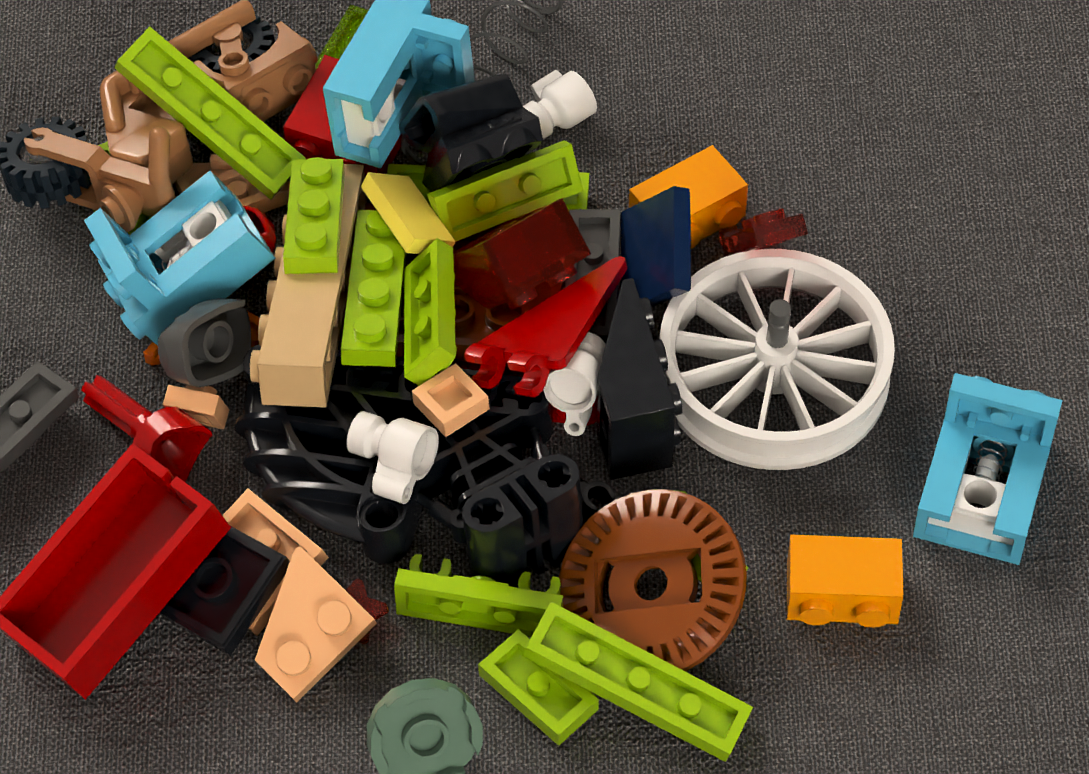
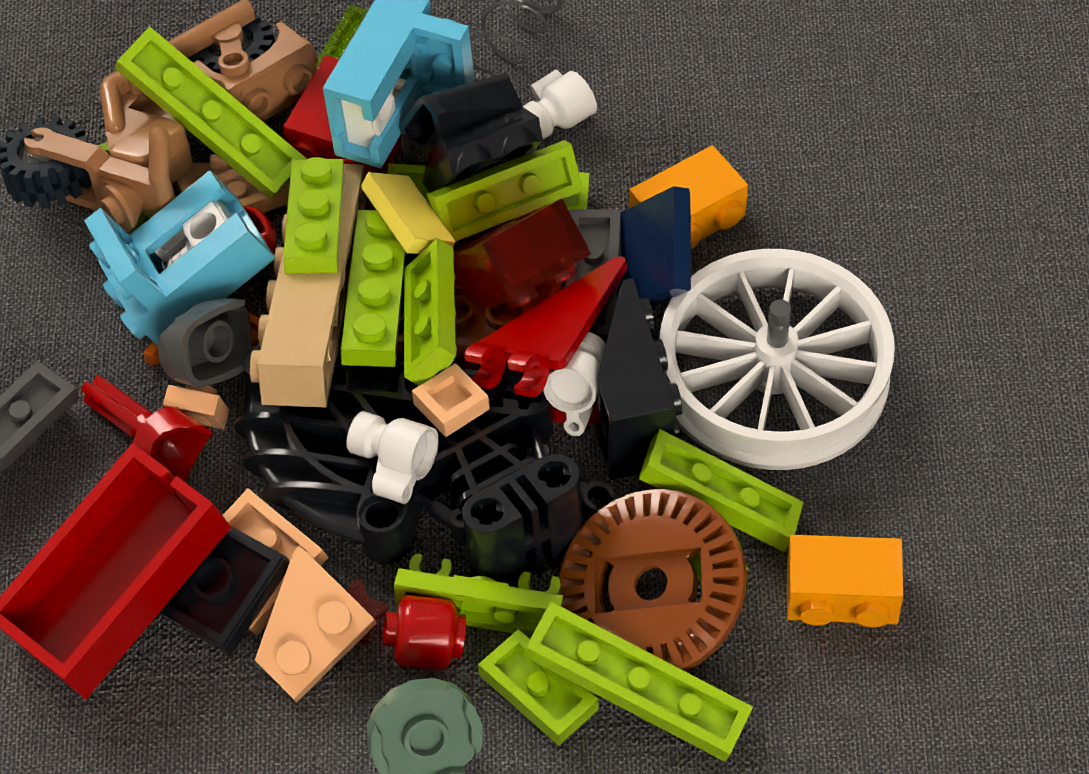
clear red plate [719,208,808,256] -> none
medium azure brick [913,373,1063,565] -> none
none -> red head [382,595,466,671]
none -> lime plate [639,429,803,552]

